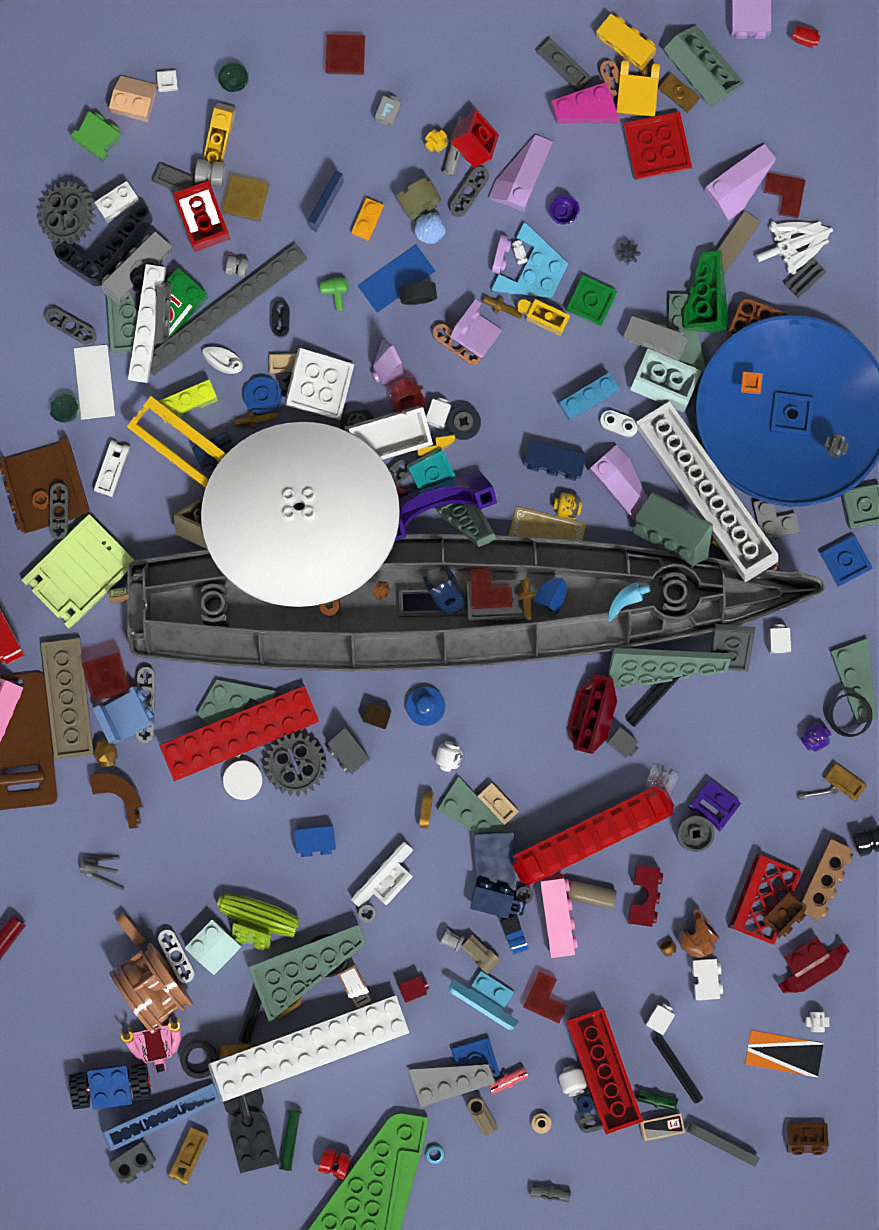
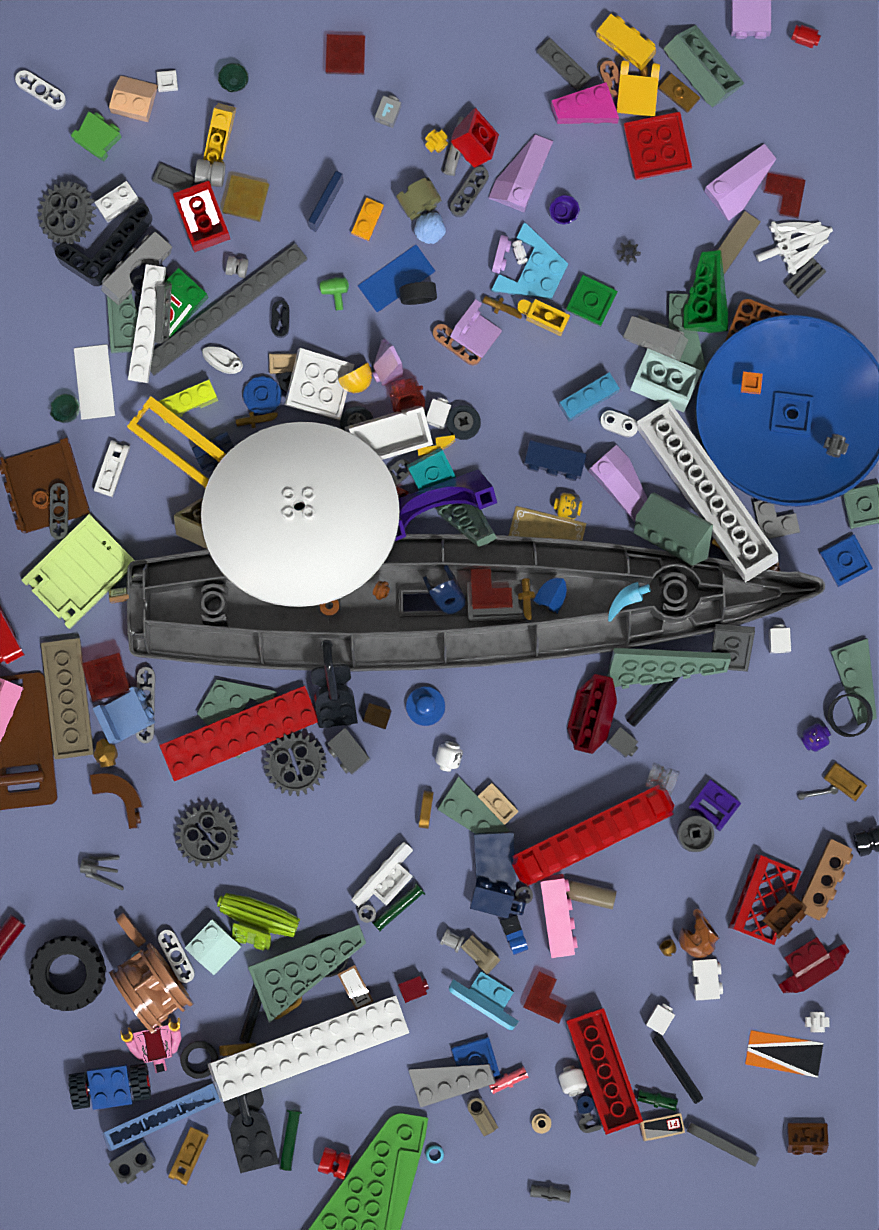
dark grey beam [45,308,97,346] -> none
white tile [223,760,263,800] -> none
blue brick [294,826,336,857] -> none
dark red arch [628,865,663,927] -> none
none -> white beam [15,70,66,110]
none -> black tyre [29,935,107,1011]
none -> dark grey gear [175,805,239,868]
none -> black plate [311,640,358,728]
none -> yellow helmet [338,362,372,393]
none -> dark green pin [372,882,425,932]

